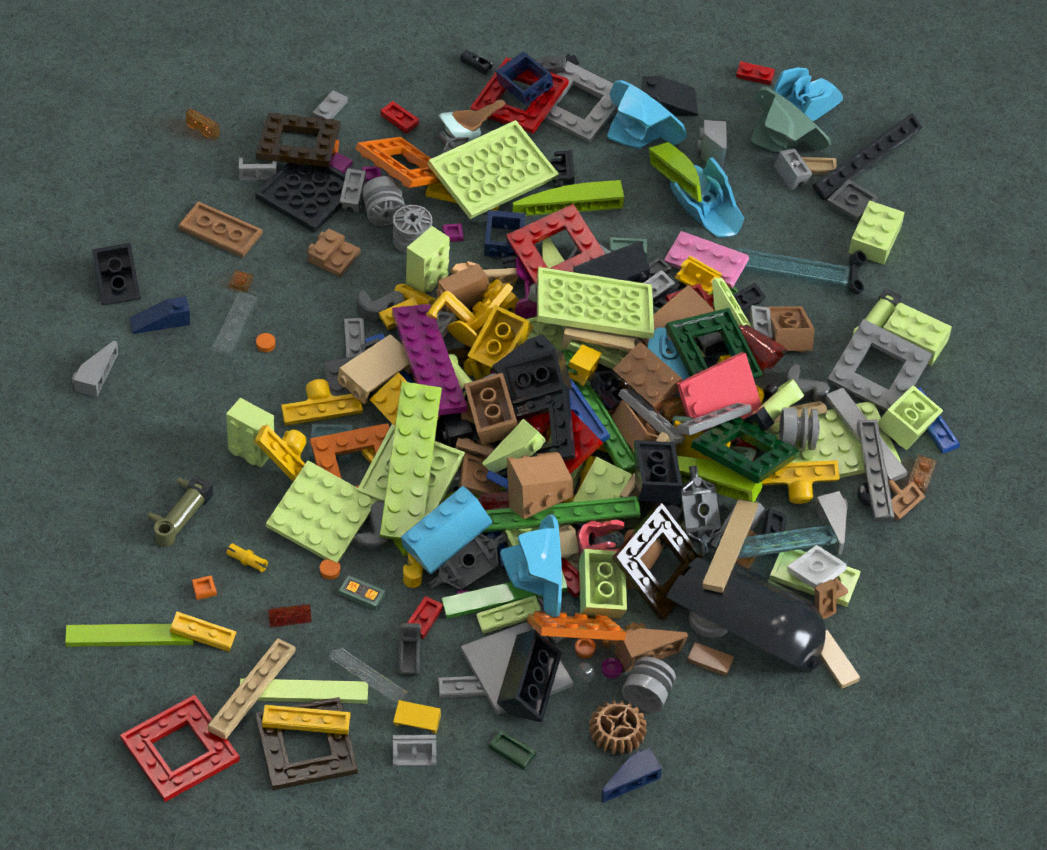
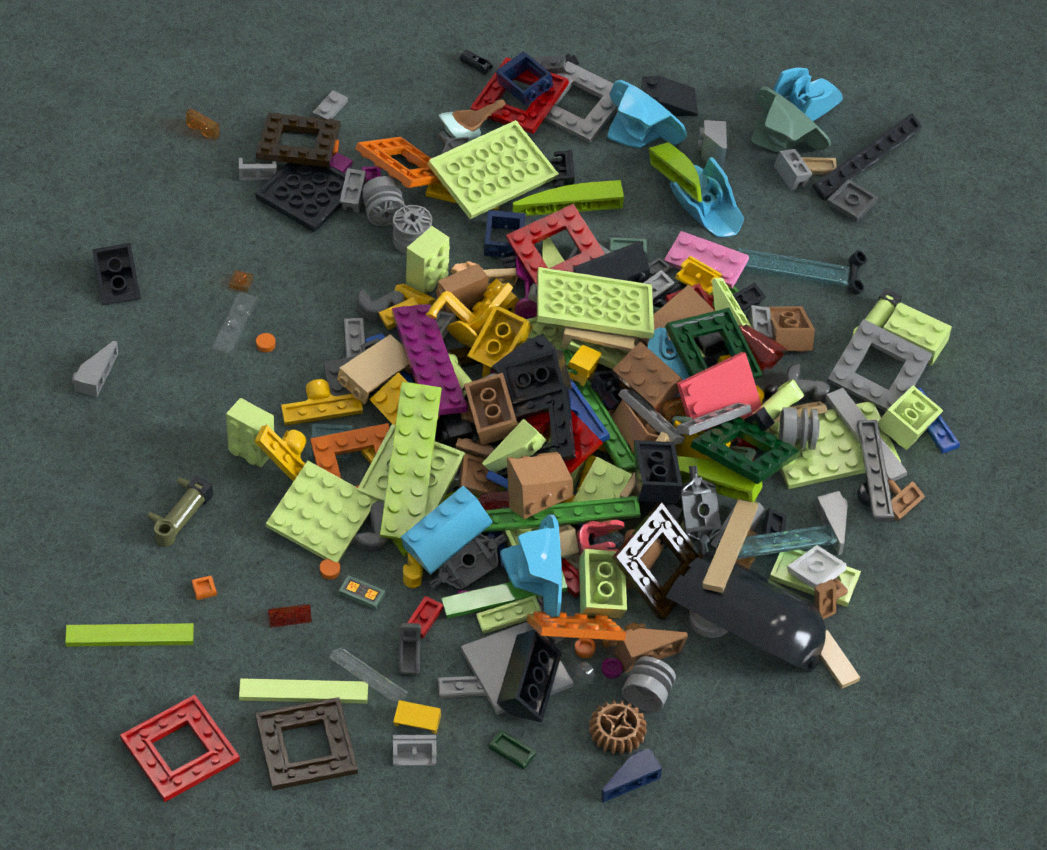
dark blue slope [130,296,190,334] -> none
yellow tile [169,612,236,652] -> none
medium nougat tile [178,201,263,258] -> none
tan tile [207,638,296,740] -> none
yellow pin [226,543,268,572] -> none
yellow tile [262,705,350,735] -> none
medium nougat plate [307,228,361,277] -> none
red plate [380,101,419,134] -> none
magenta tile [442,223,464,242] -> none
yellow plate [464,358,483,380] -> none
medium nougat tile [687,642,734,676] -> none
red plate [736,61,775,85] -> none
yellow plate [762,460,840,504] -> none
yellowish green brick [849,200,905,265] -> none
clear orange plate [907,455,937,494] -> none

